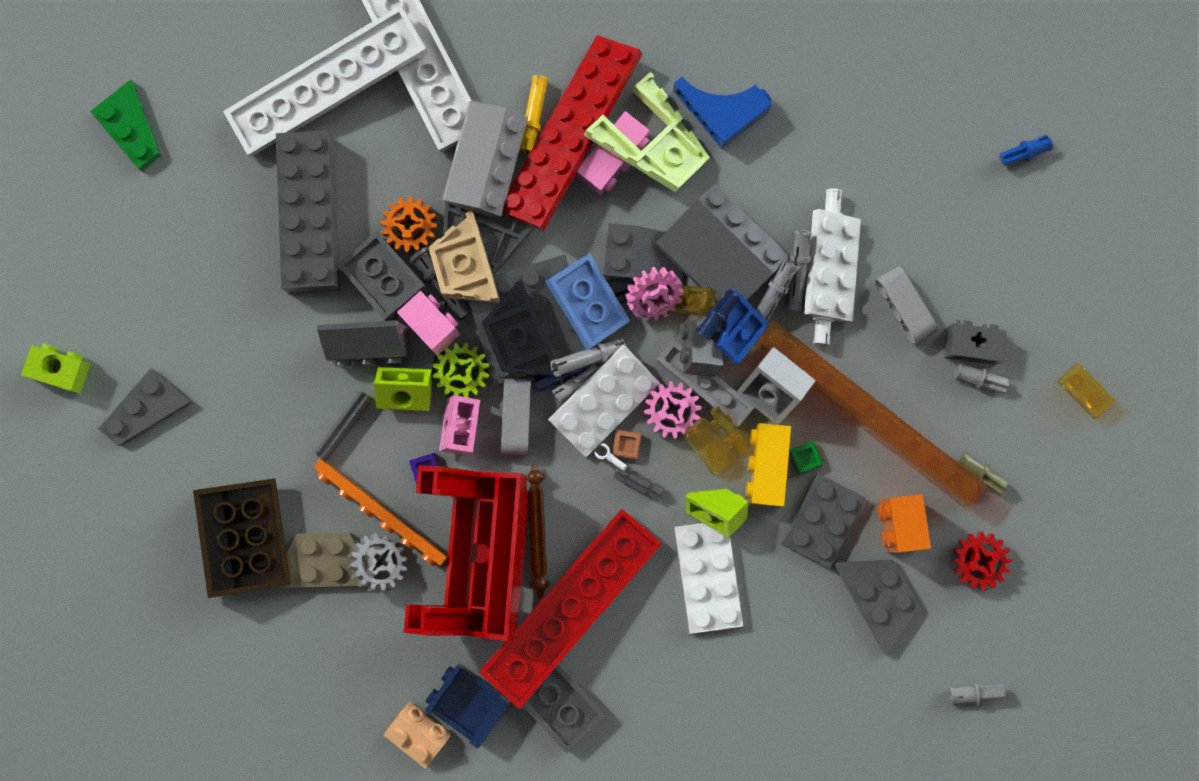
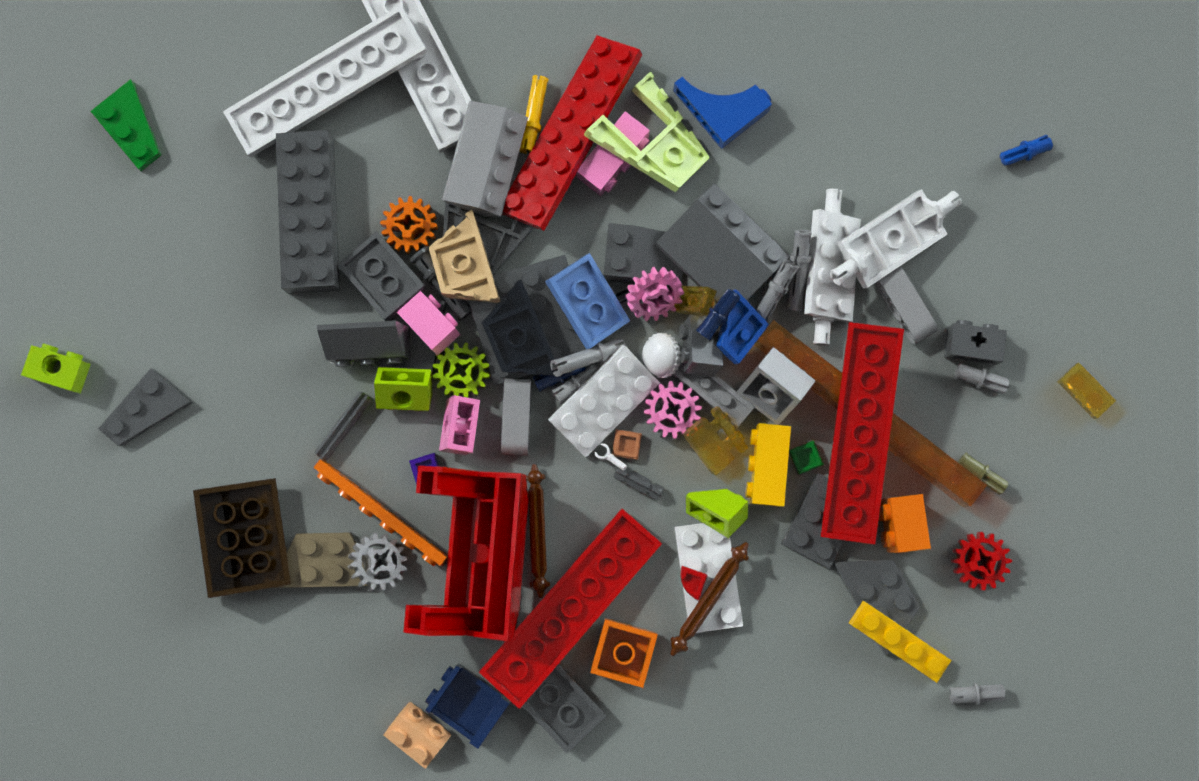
none -> orange brick [590,618,658,688]
none -> white hat [642,333,681,378]
none -> reddish brown wheel [670,542,749,656]
none -> red tile [680,566,707,600]
none -> red plate [820,322,904,544]
none -> white plate [830,189,962,289]
none -> yellow plate [849,601,952,683]

